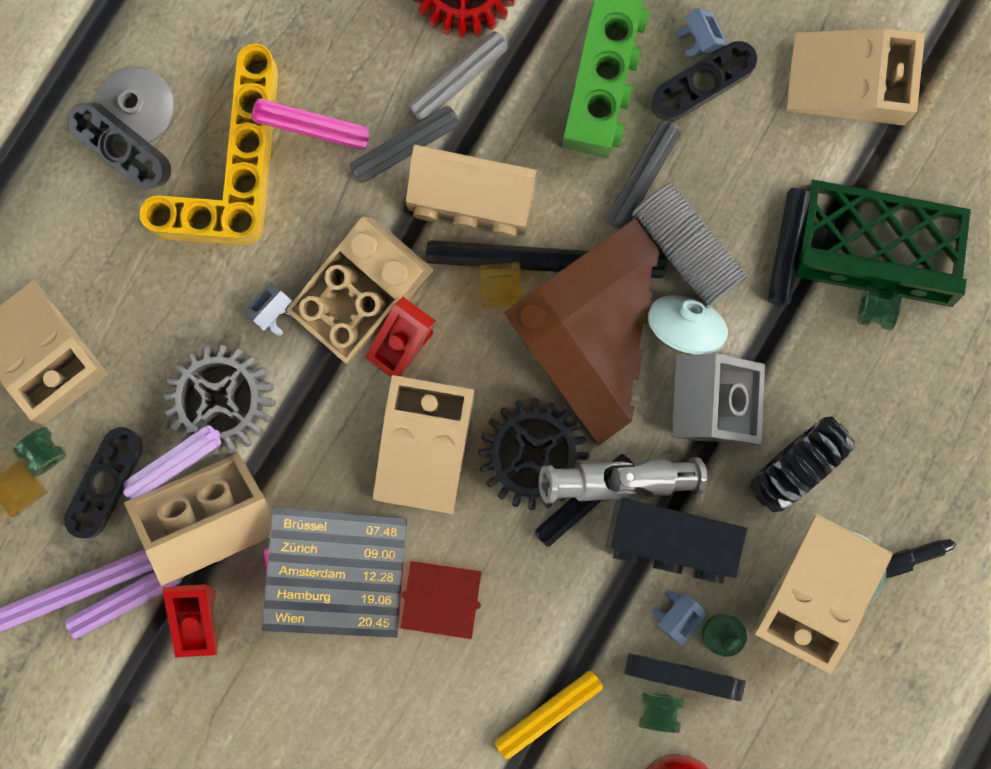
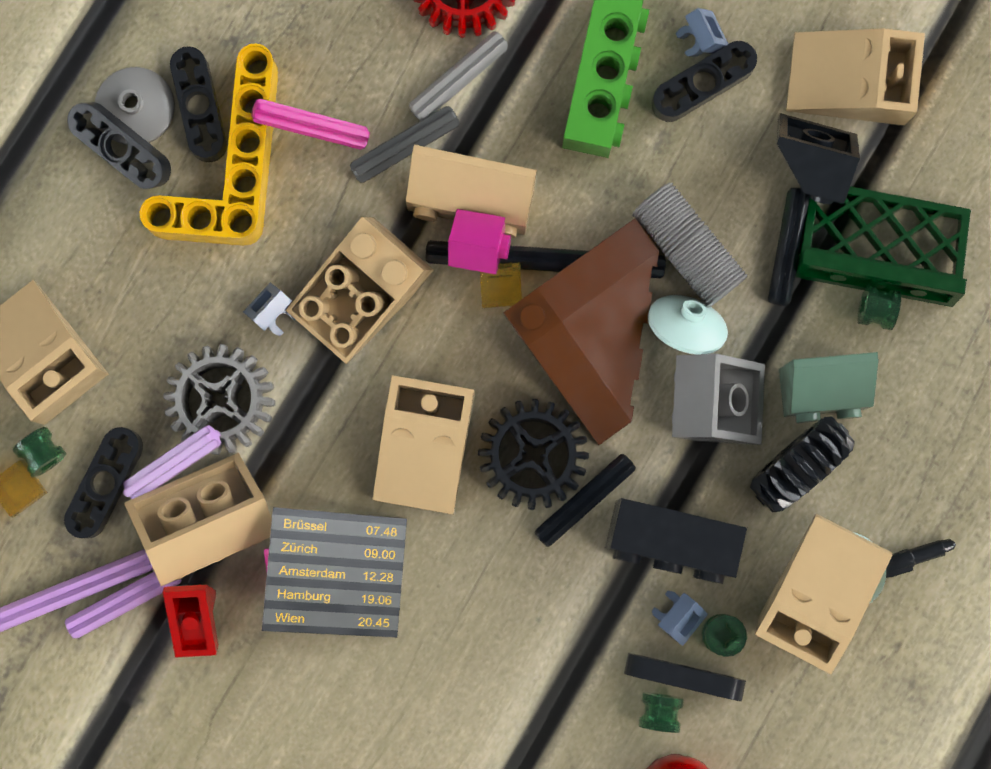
red slope [365,297,436,377] -> none
clear red piece [400,561,482,639] -> none
yellow axle [495,671,603,759] -> none
light grey piece [539,457,707,503] -> none
dark grey axle [606,121,681,229] -> none
none -> black beam [170,46,227,162]
none -> dark pink brick [448,209,511,274]
none -> black slope [777,113,860,204]
none -> sand green slope [779,352,879,423]

